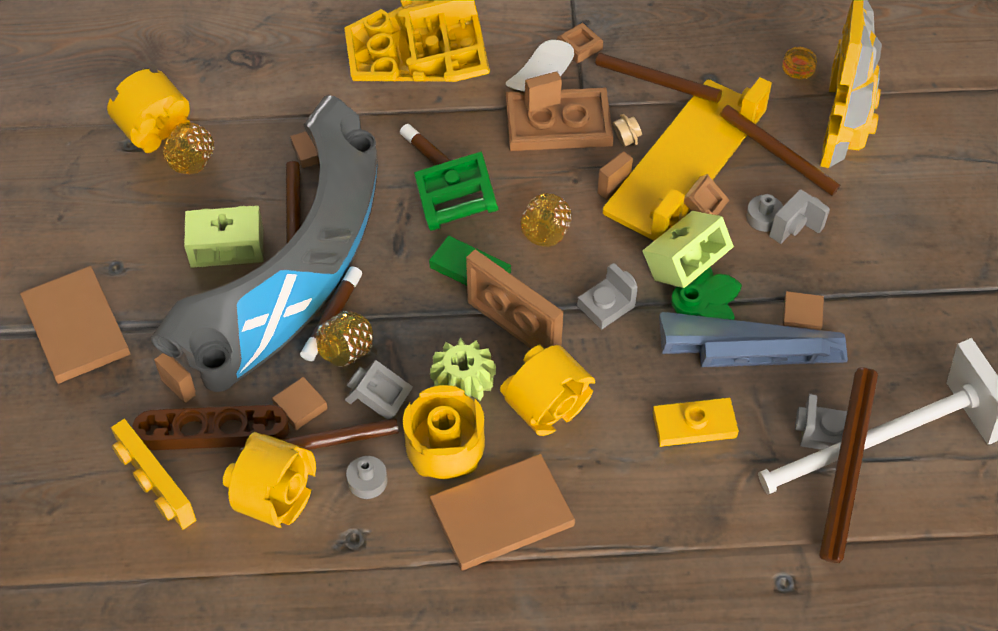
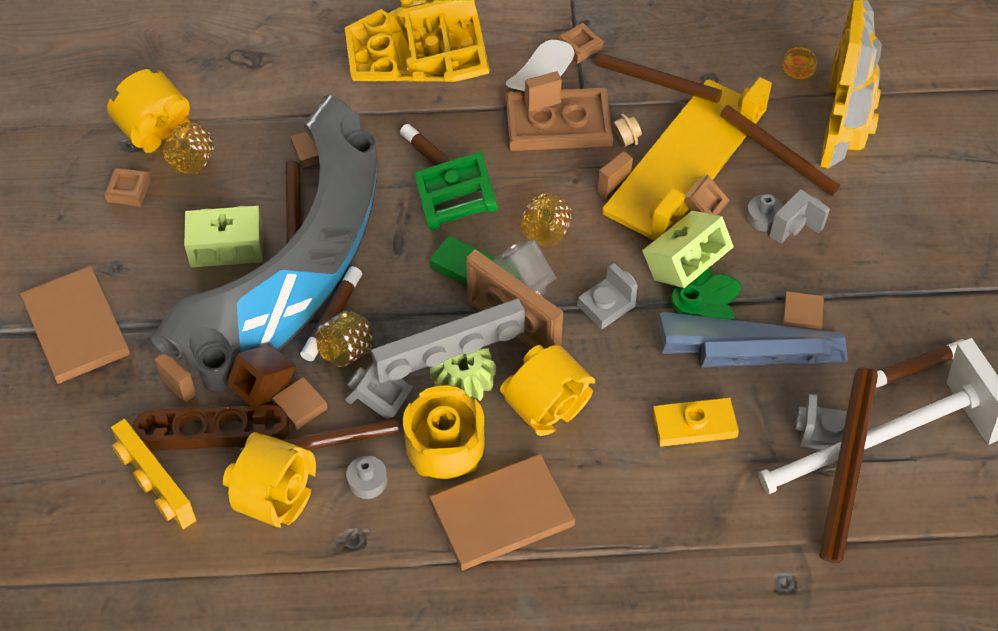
none -> medium nougat tile [104,168,151,207]
none -> reddish brown brick [226,344,296,407]
none -> light grey plate [371,298,525,383]
none -> clear brick [491,240,556,295]
none -> reddish brown bar [876,339,965,388]

